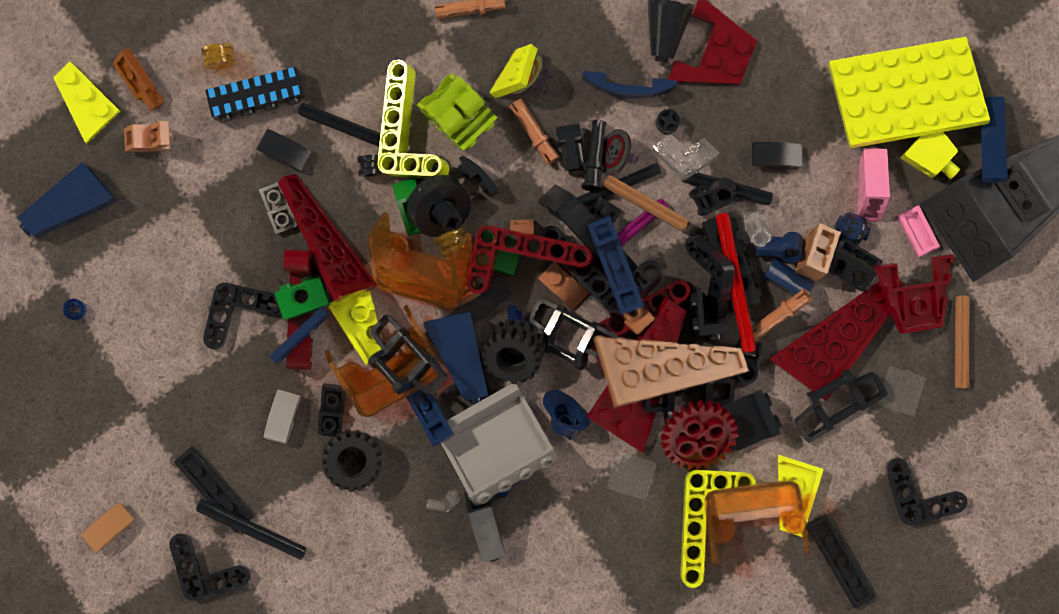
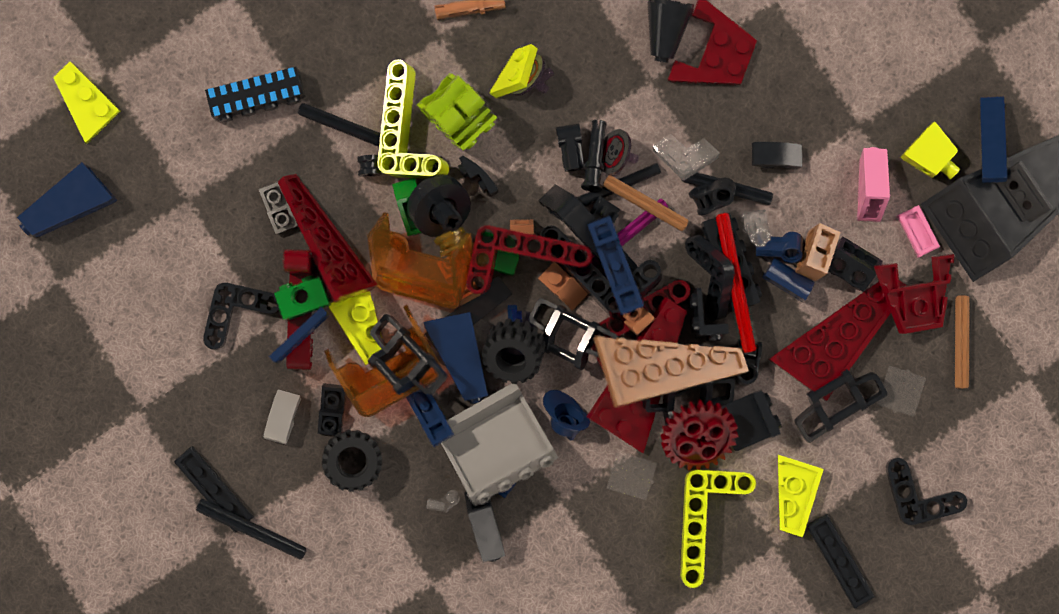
clear blue bush [63,299,86,320] -> none
medium nougat slope [81,502,134,554] -> none
dark orange hinge [113,48,165,111] -> none
nougat brick [124,121,172,152] -> none
black beam [169,533,251,601] -> none
clear yellow wheel [201,42,236,69] -> none
black slope [256,129,311,172] -> none
nougat pin [509,99,559,165] -> none
dark blue slope [582,71,677,99] -> none
black wheel [656,109,680,135] -> none
clear orange windscreen [704,480,811,568] -> none
nougat pin [752,288,812,341] -> none
neon yellow plate [828,37,990,149] -> none
dark blue head [834,212,871,245] -> none

